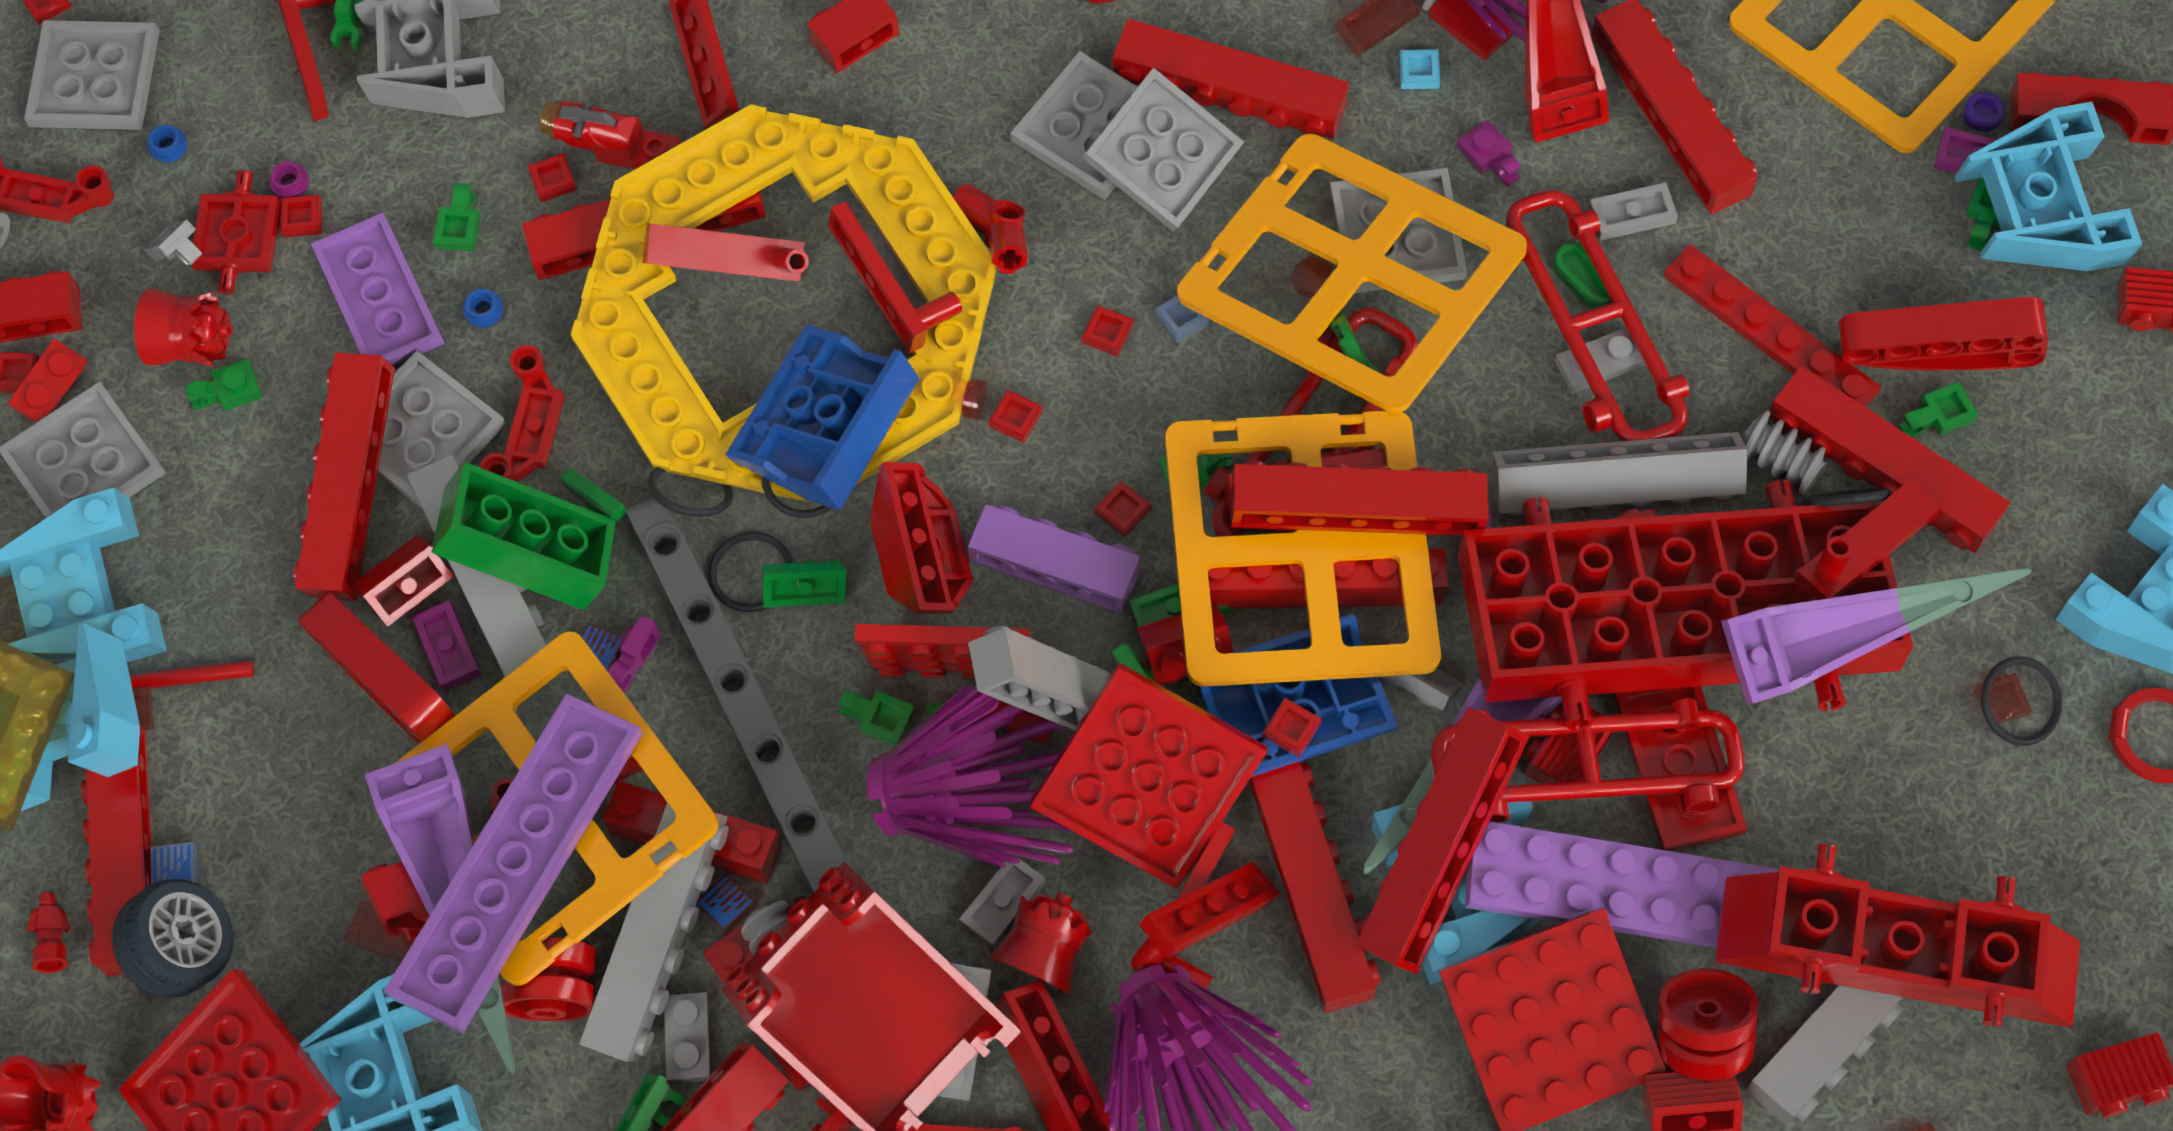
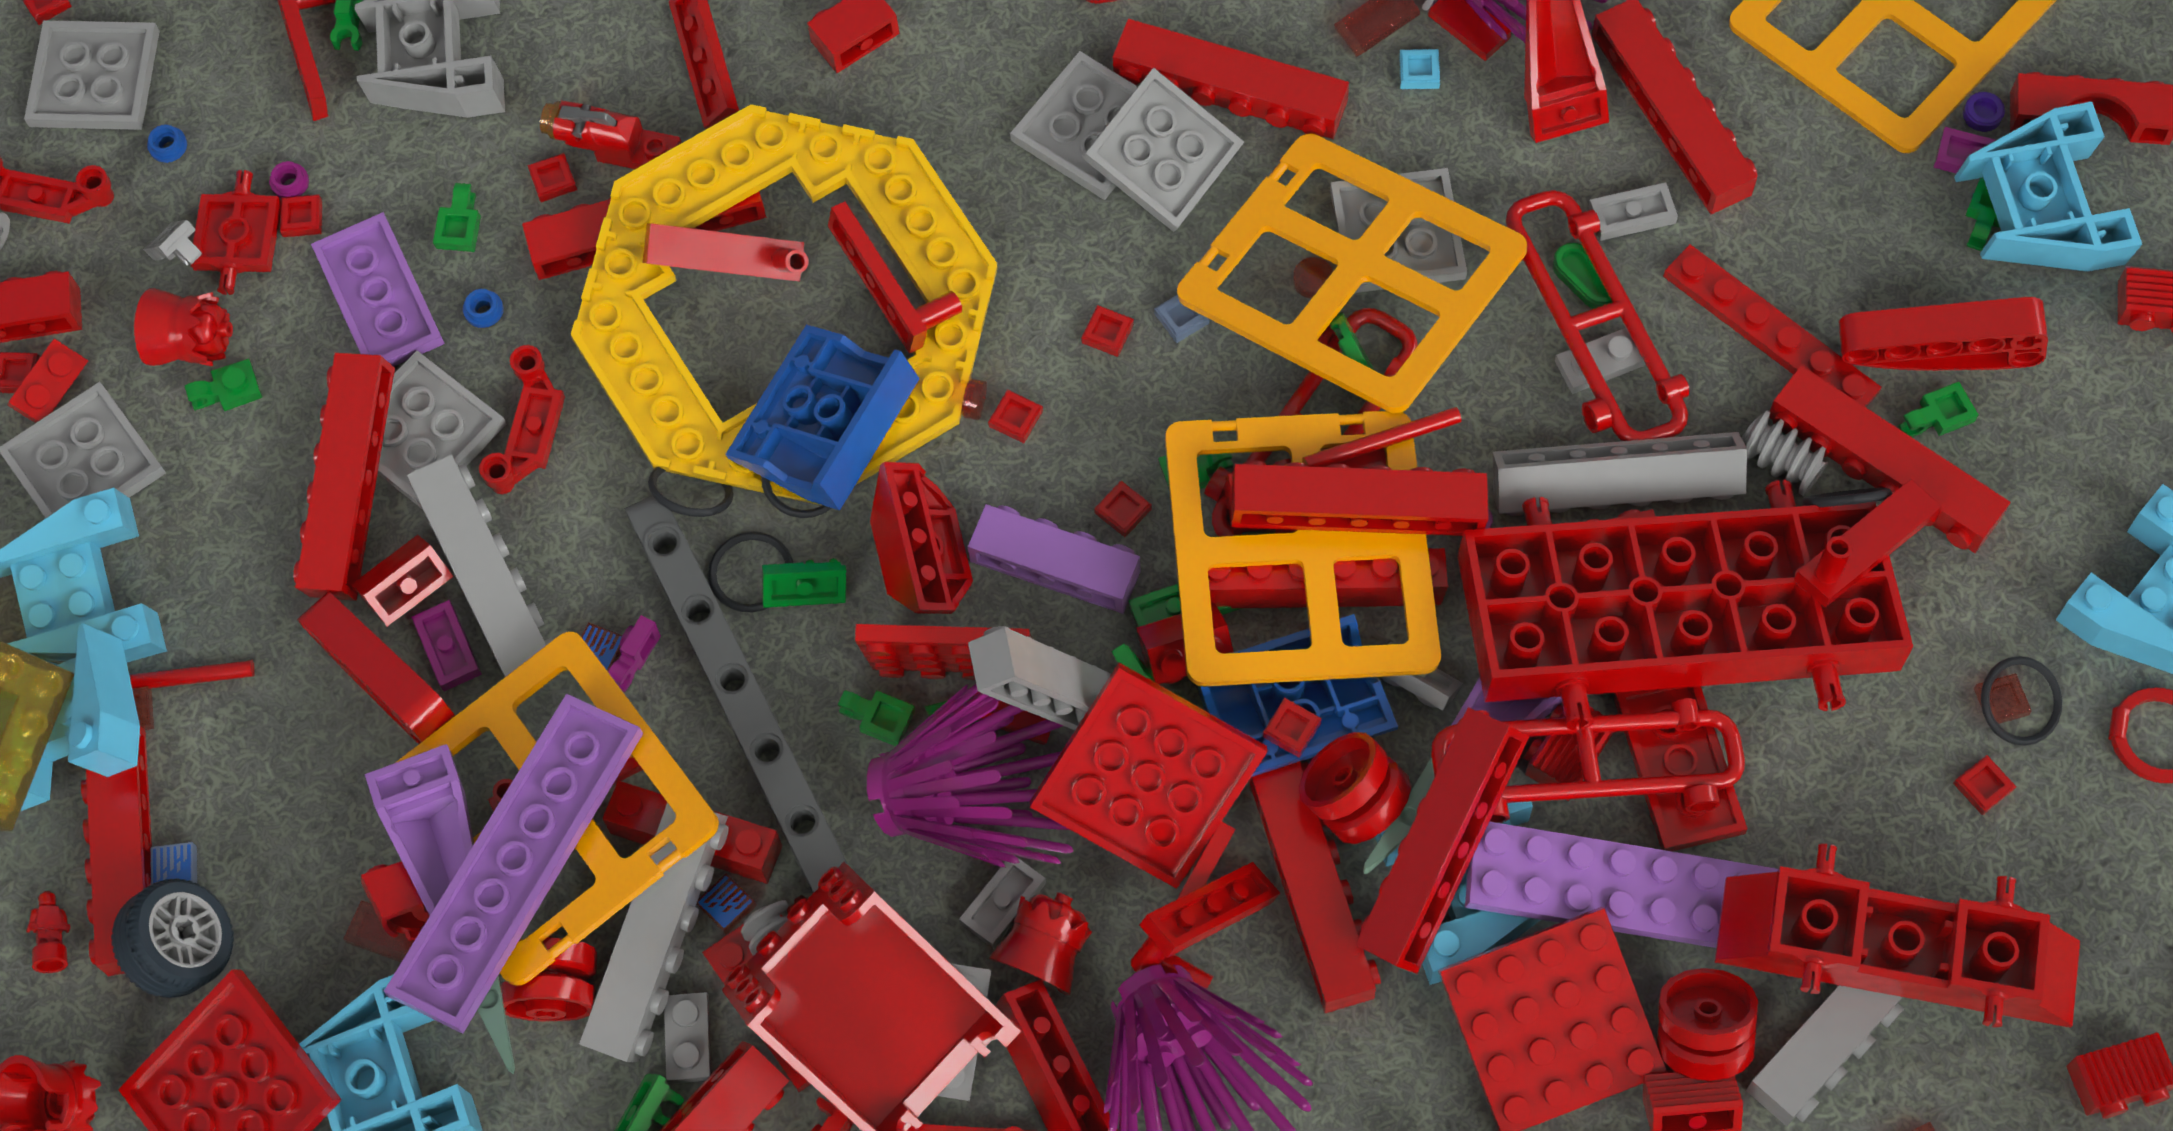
green brick [431,462,616,610] -> none
green tile [560,468,626,522] -> none
red piece [952,183,1028,274] -> none
magenta plate [1456,119,1521,187] -> none
medium lavender plate [1721,568,2032,704] -> none
none -> red wheel [1299,732,1411,844]
none -> red bar [1302,407,1462,467]
none -> red tile [1953,755,2017,815]

